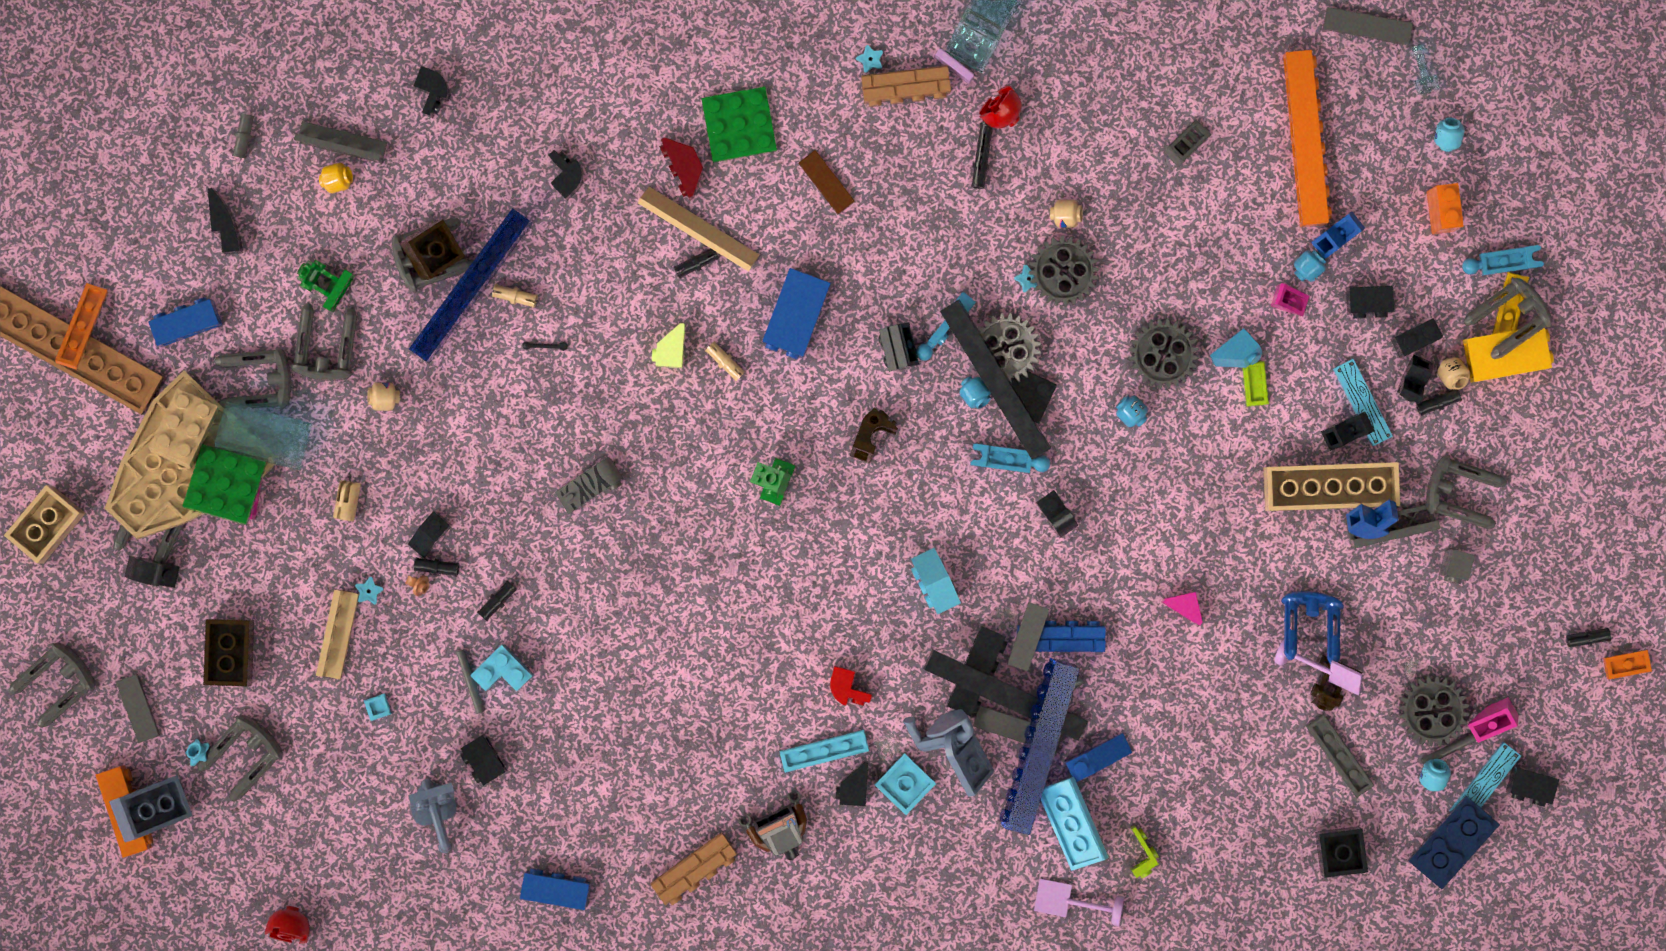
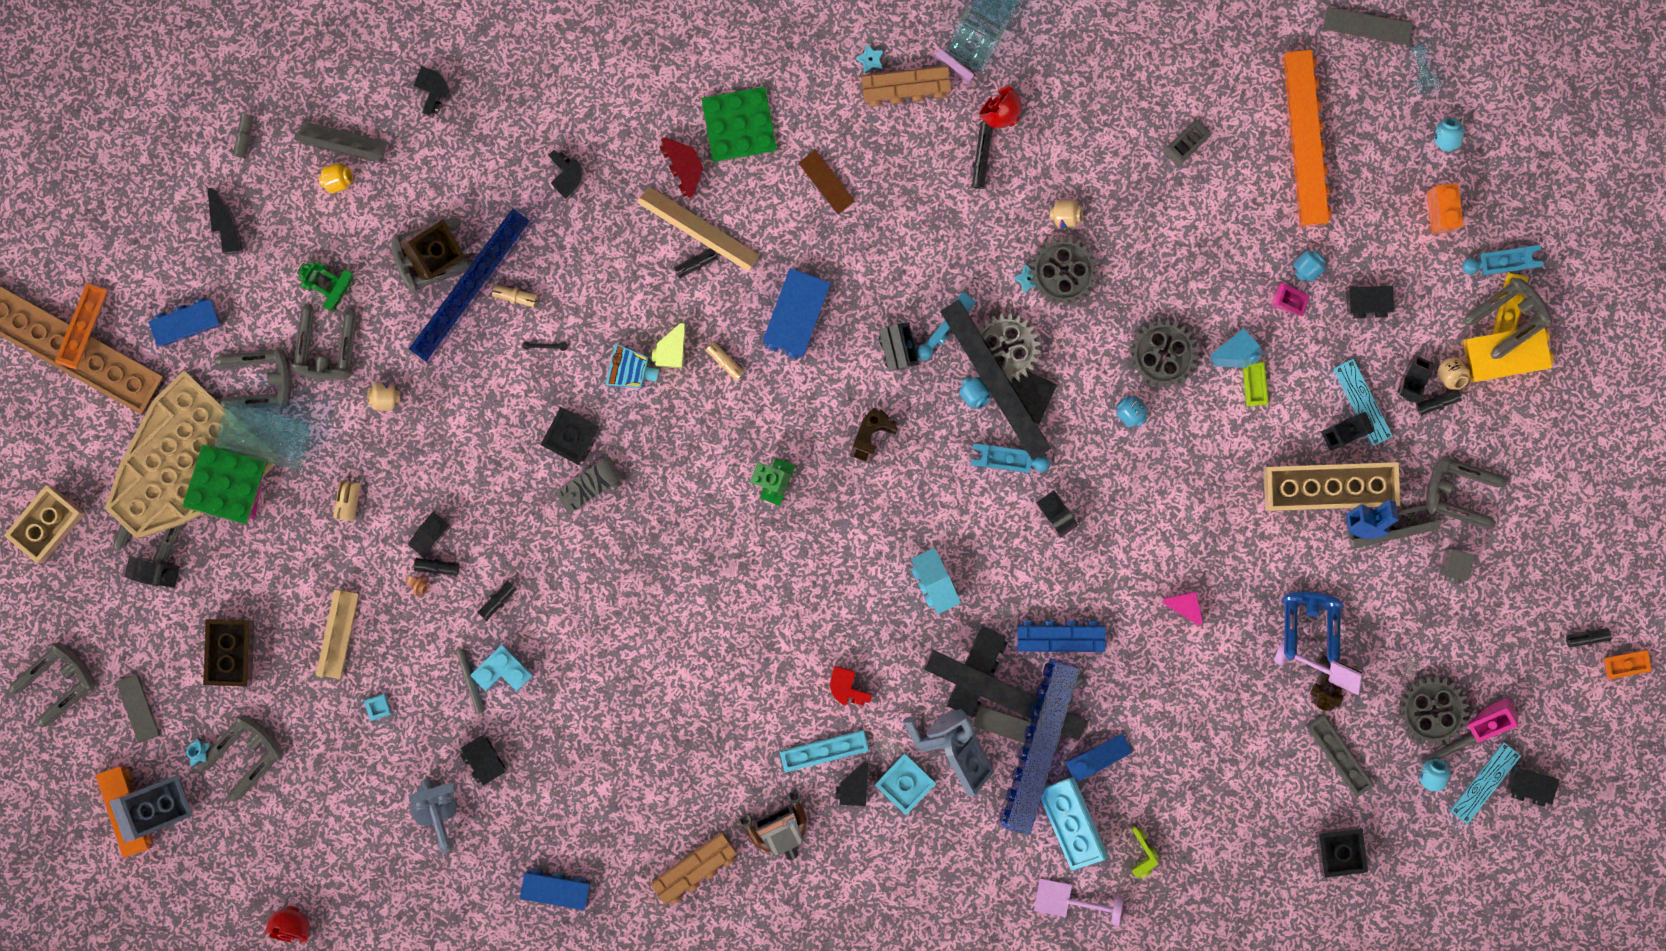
tan brick [149,388,219,469] -> none
medium azure plate [355,577,384,605] -> none
dark grey tile [1007,602,1049,671] -> none
blue brick [1311,211,1365,260] -> none
black brick [1390,318,1444,358] -> none
dark blue piece [1408,795,1500,890] -> none
none -> black plate [540,407,600,465]
none -> torso [606,344,659,388]

